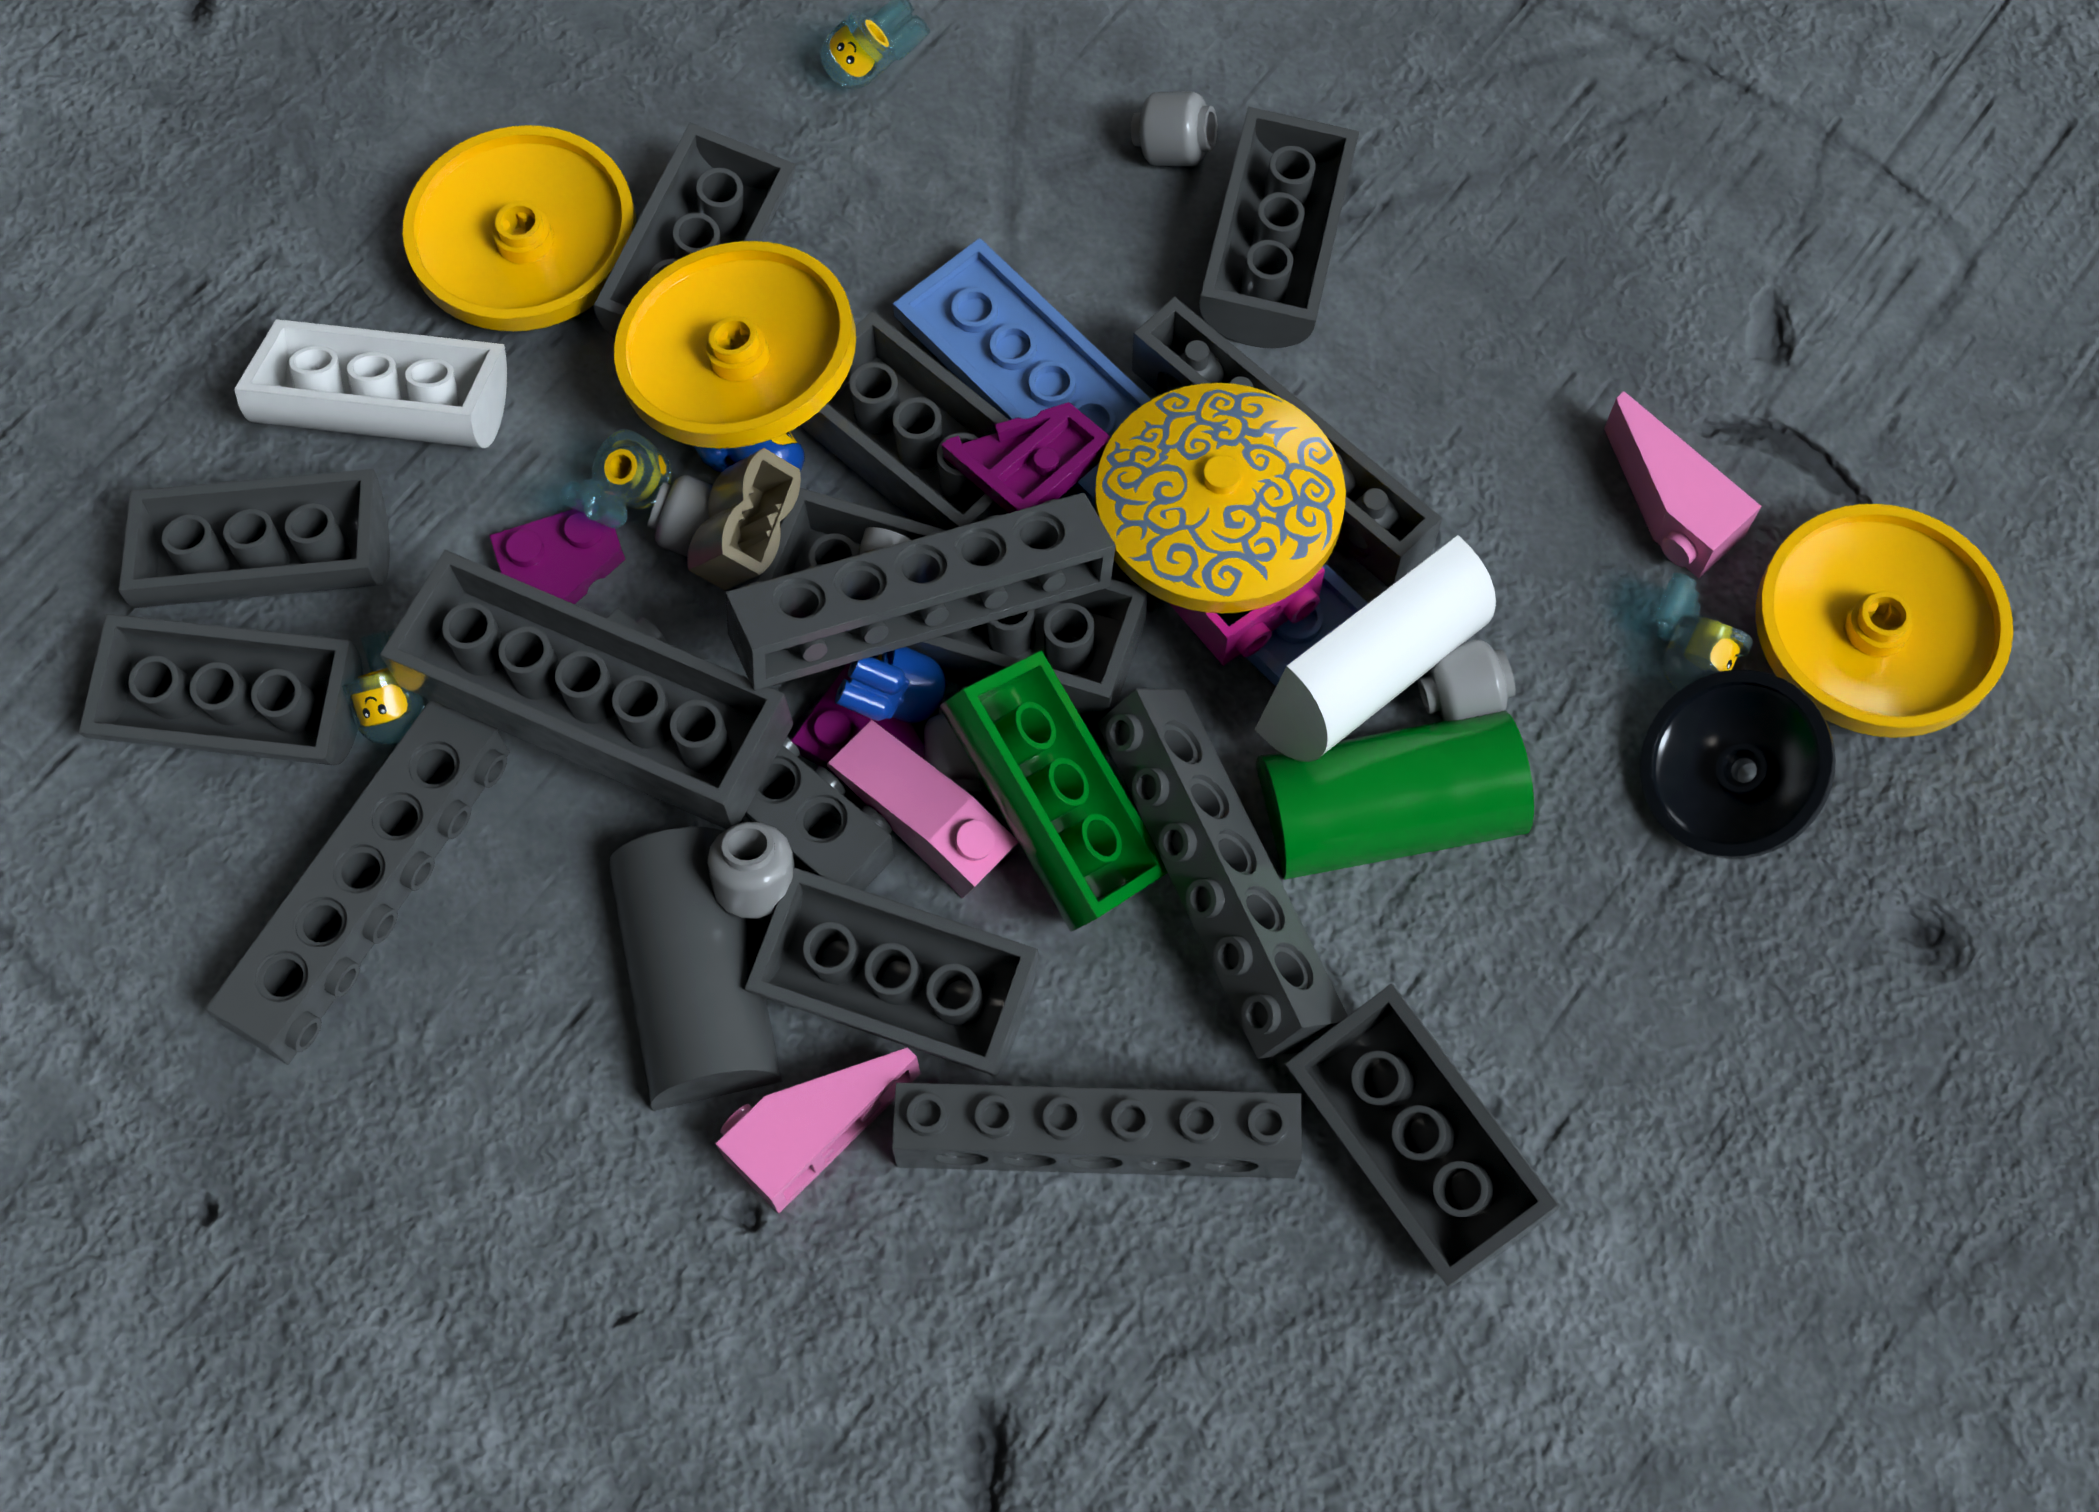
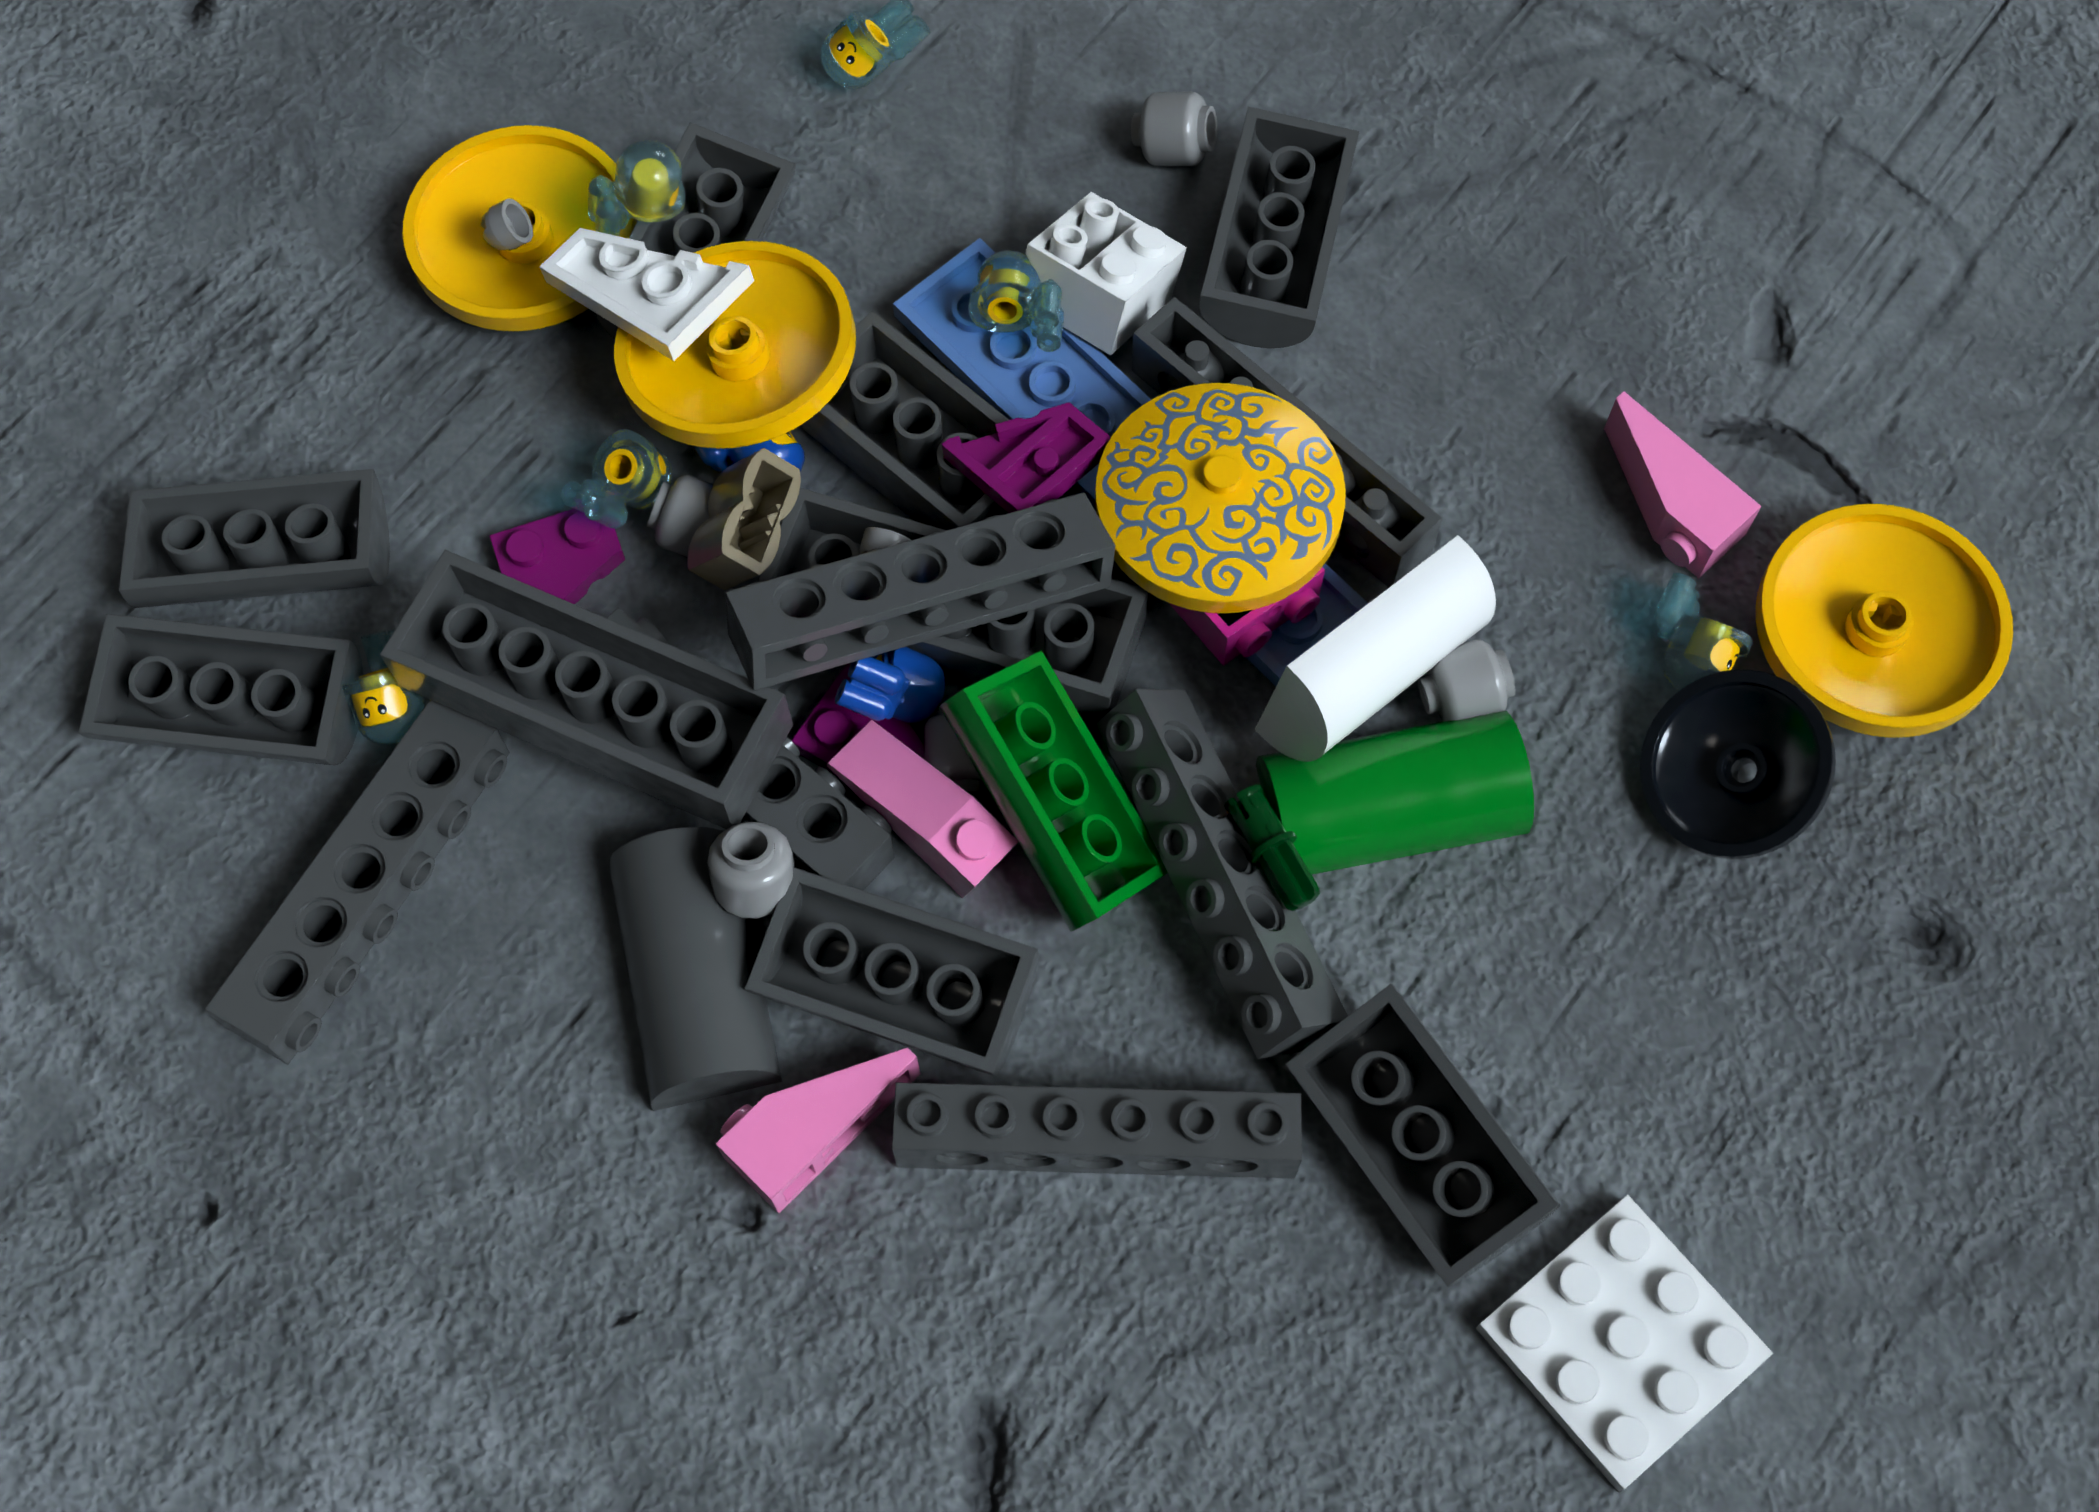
white brick [234,319,507,448] -> none
none -> light grey hinge [481,198,533,251]
none -> white wing [539,228,754,361]
none -> clear light blue piece [588,140,685,236]
none -> clear light blue piece [968,250,1064,352]
none -> white slope [1026,192,1187,355]
none -> dark green axle [1224,784,1320,911]
none -> white plate [1476,1195,1774,1492]

